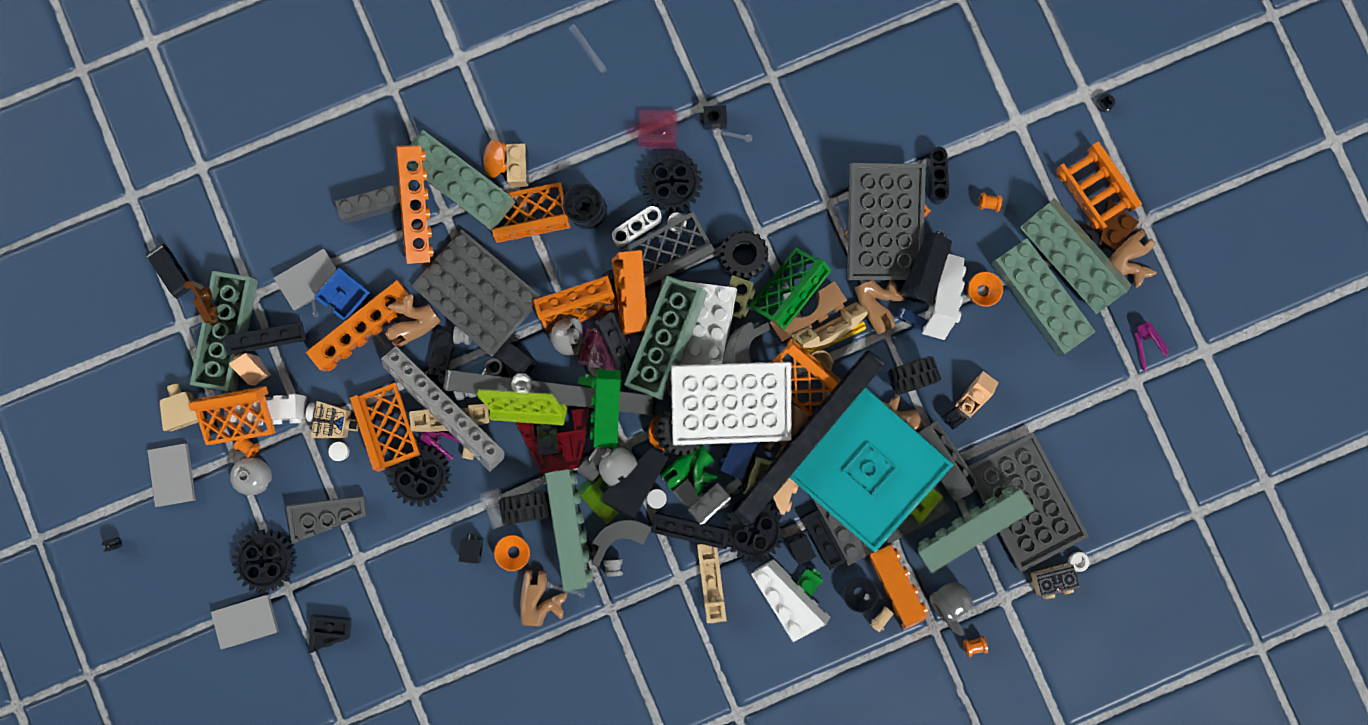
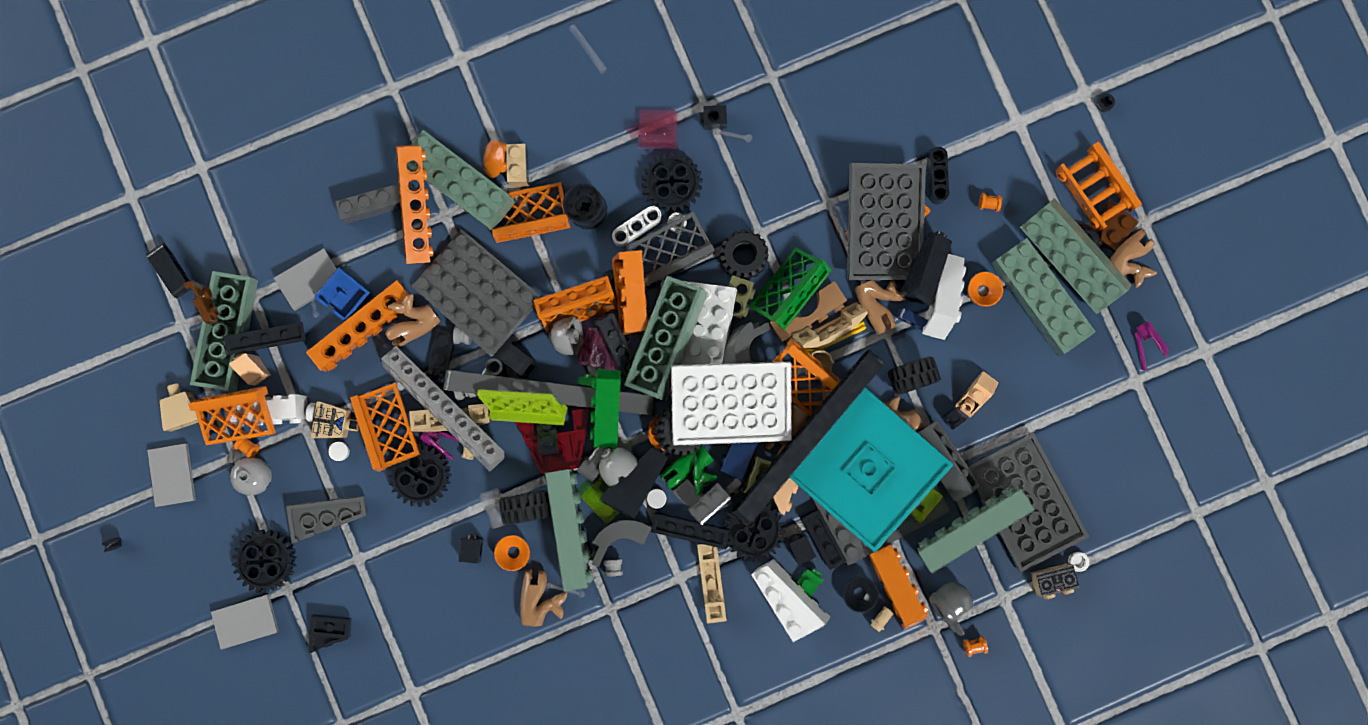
white tile [511,373,532,393] -> none

